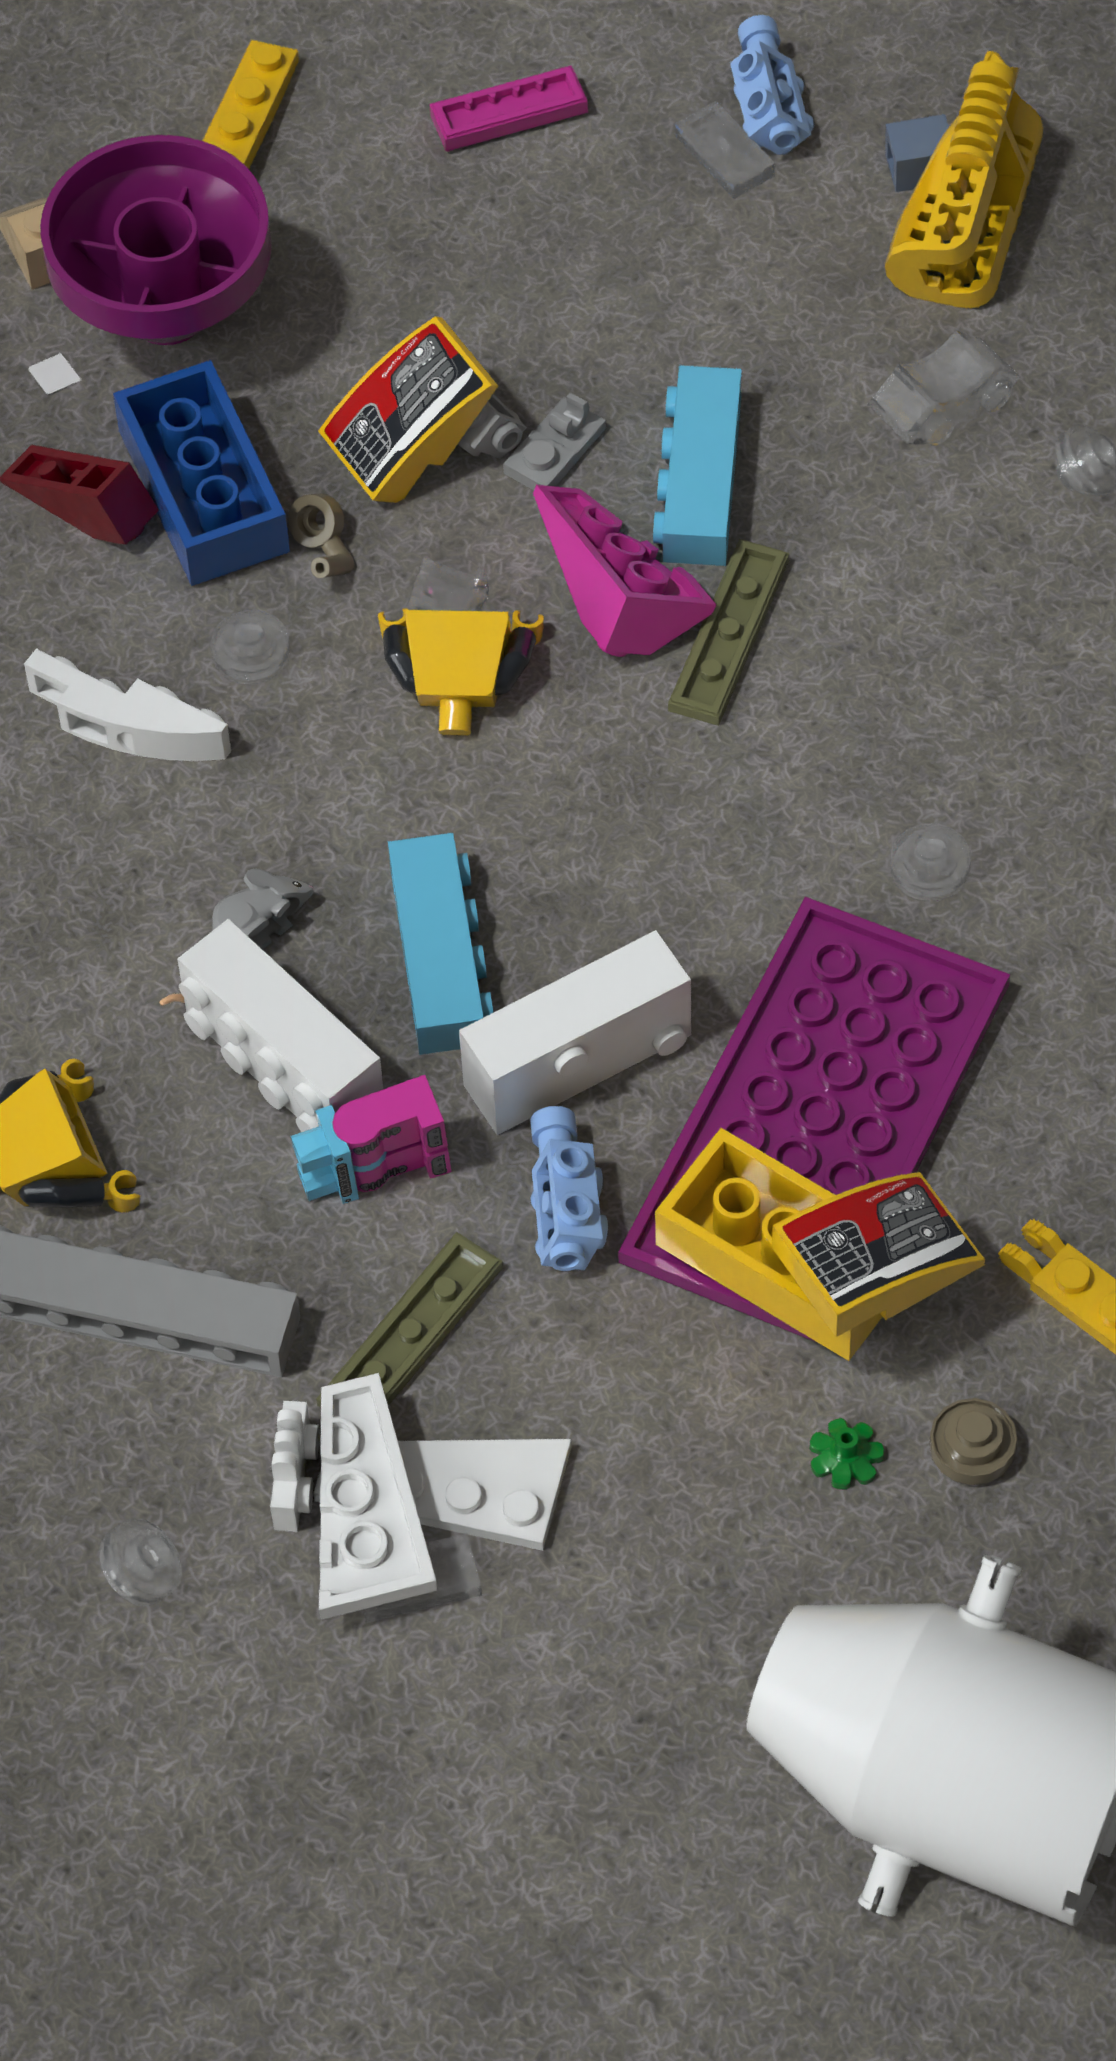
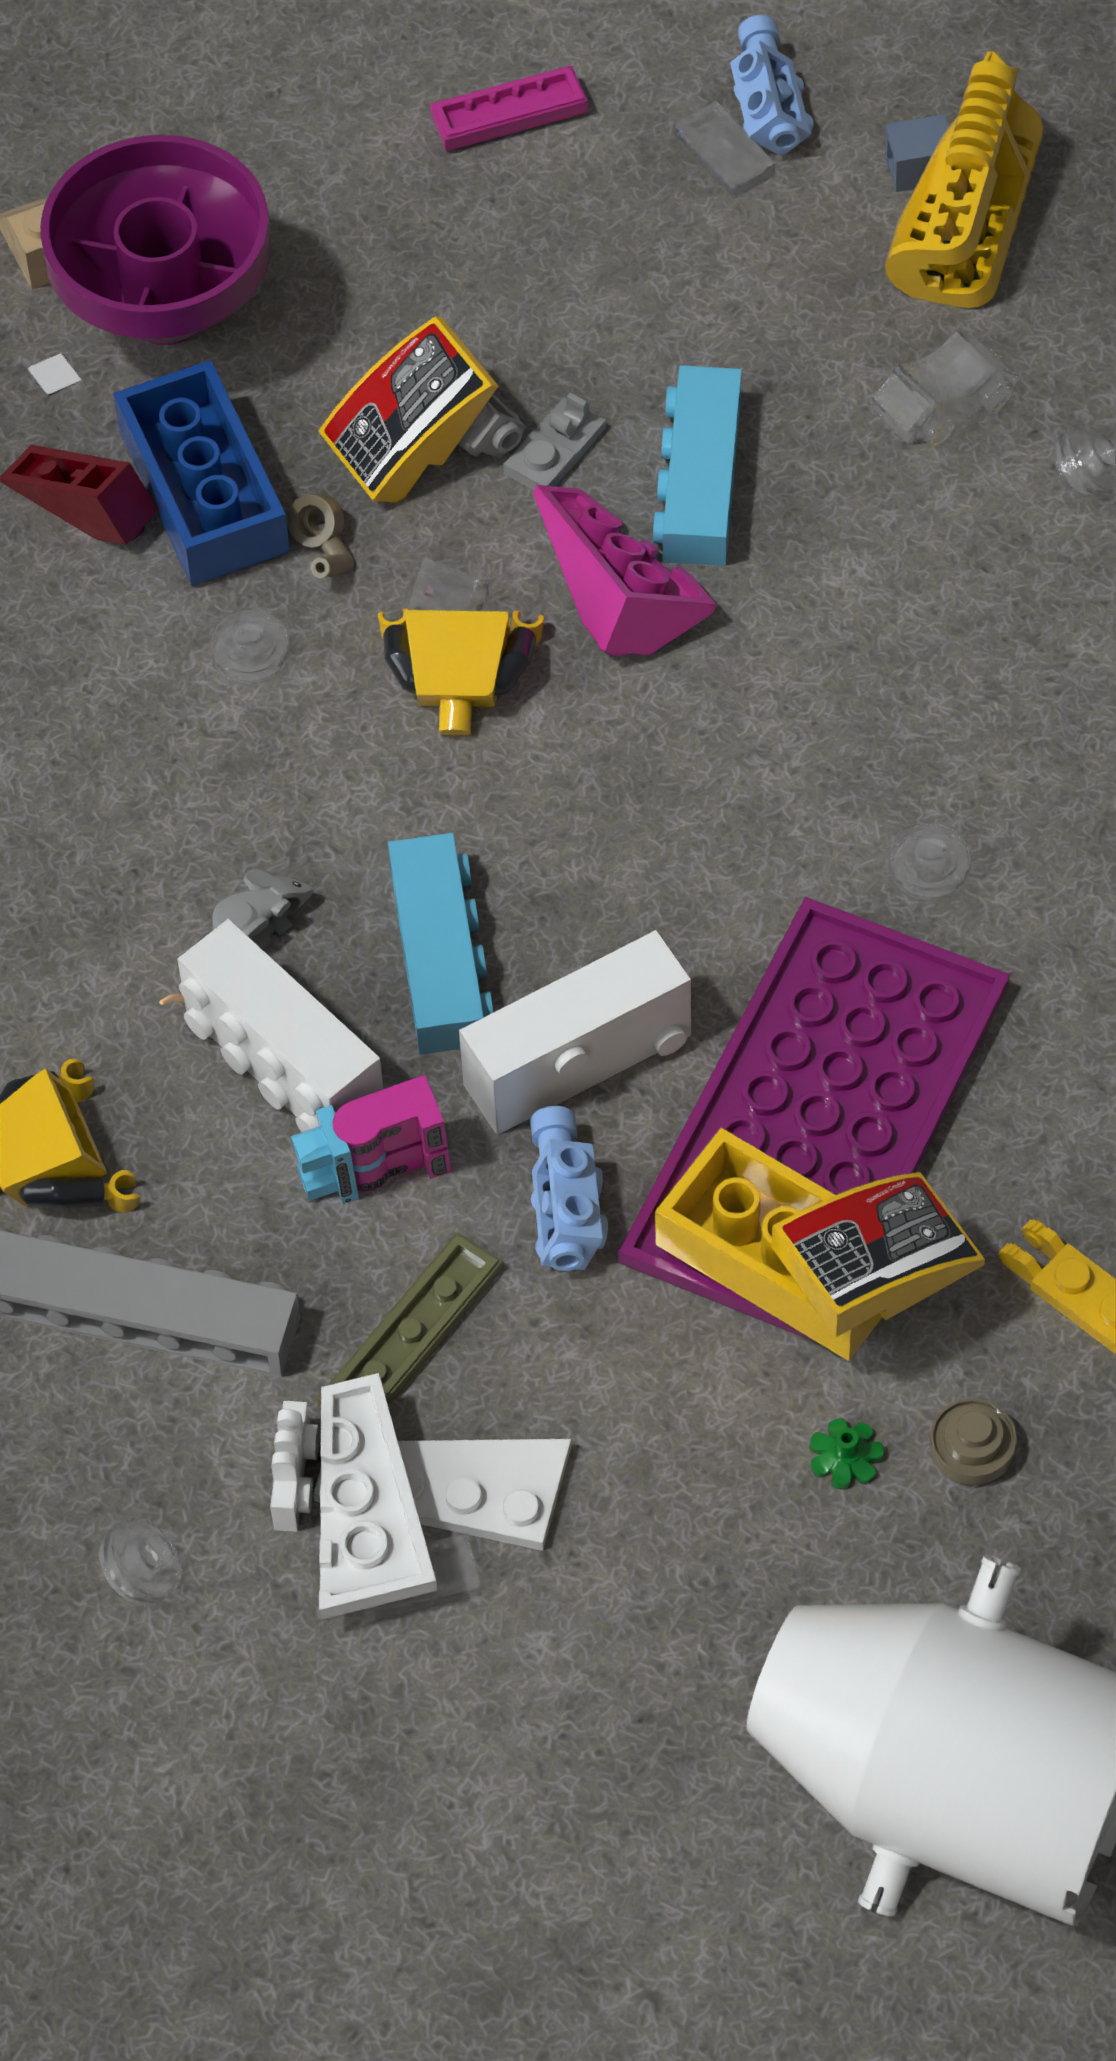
white slope [24,649,231,761] -> none
yellow plate [202,40,299,169] -> none
olive tile [668,539,789,726] -> none

